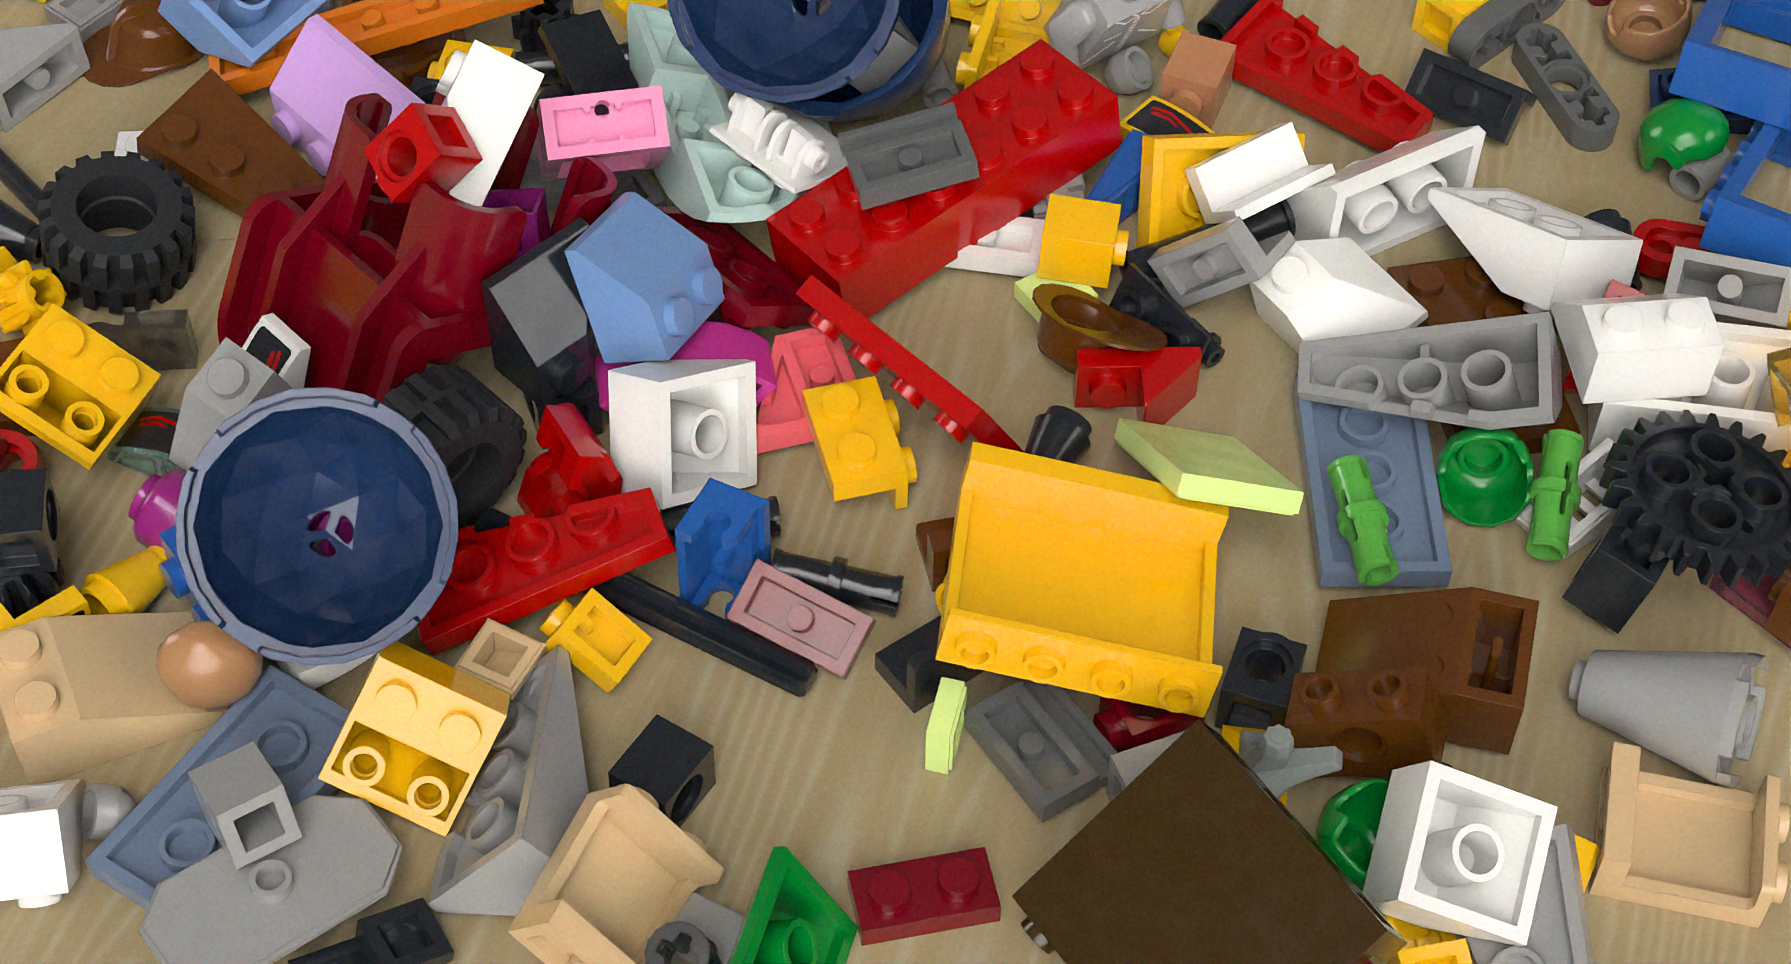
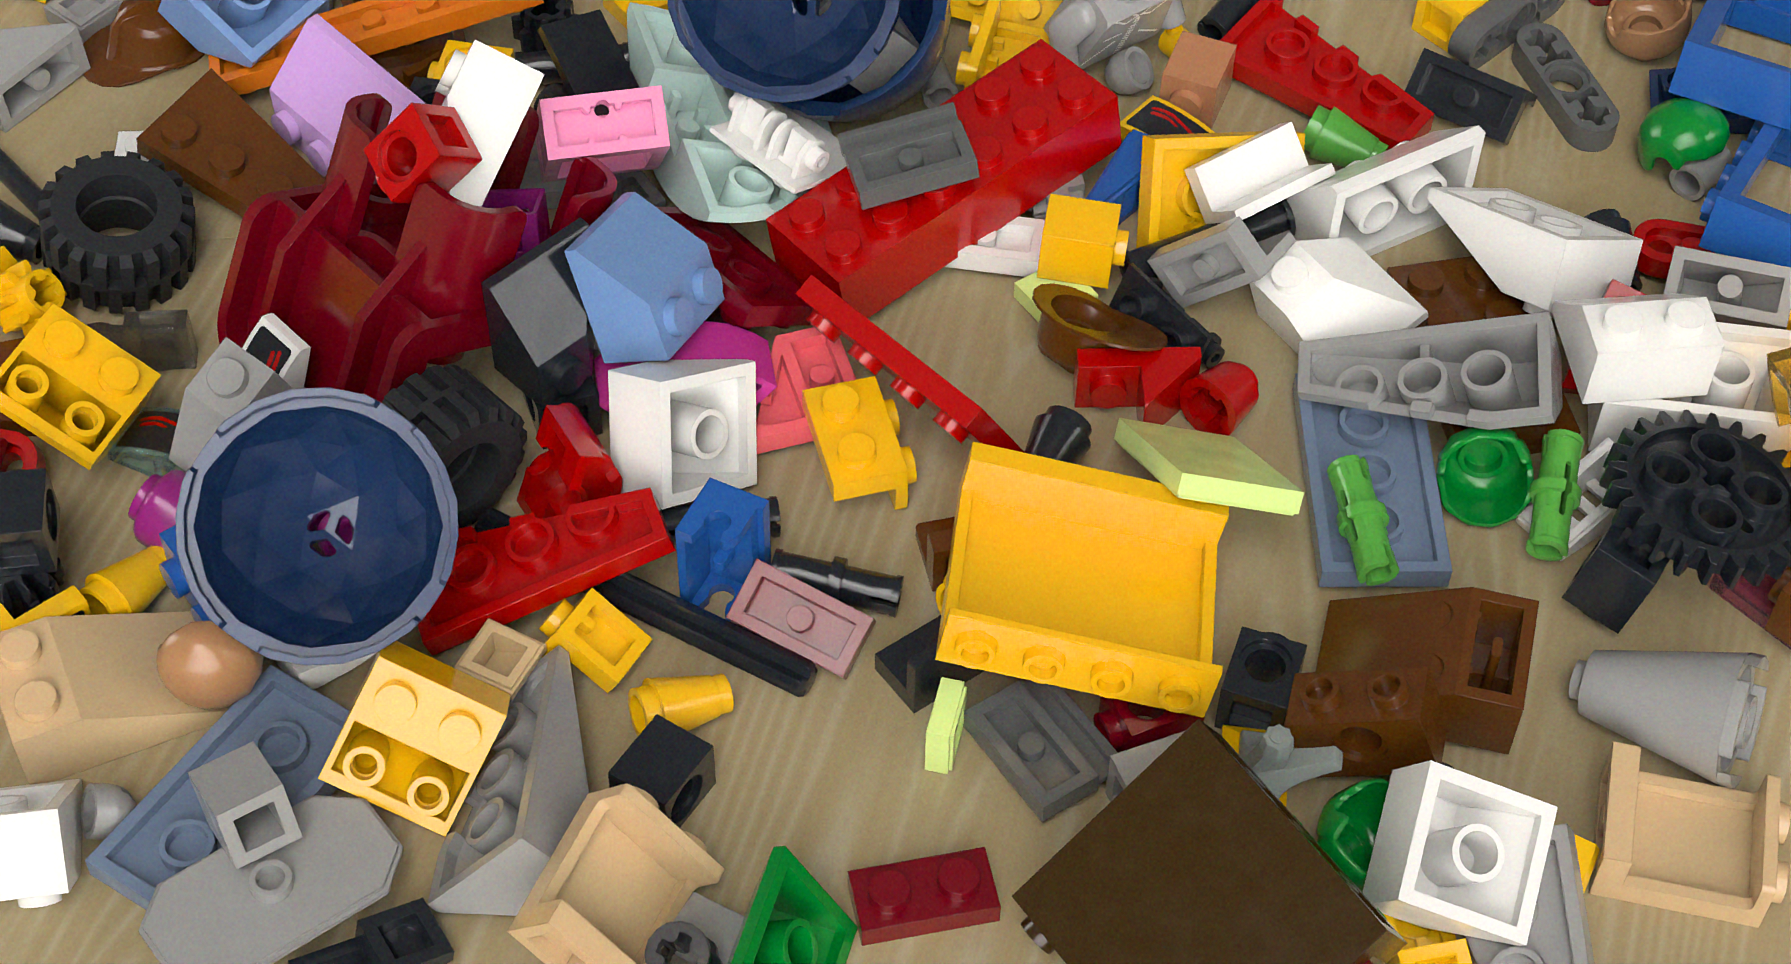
none -> yellow cone [628,673,734,736]
none -> red hat [1179,361,1259,436]
none -> bright green cone [1304,105,1389,168]

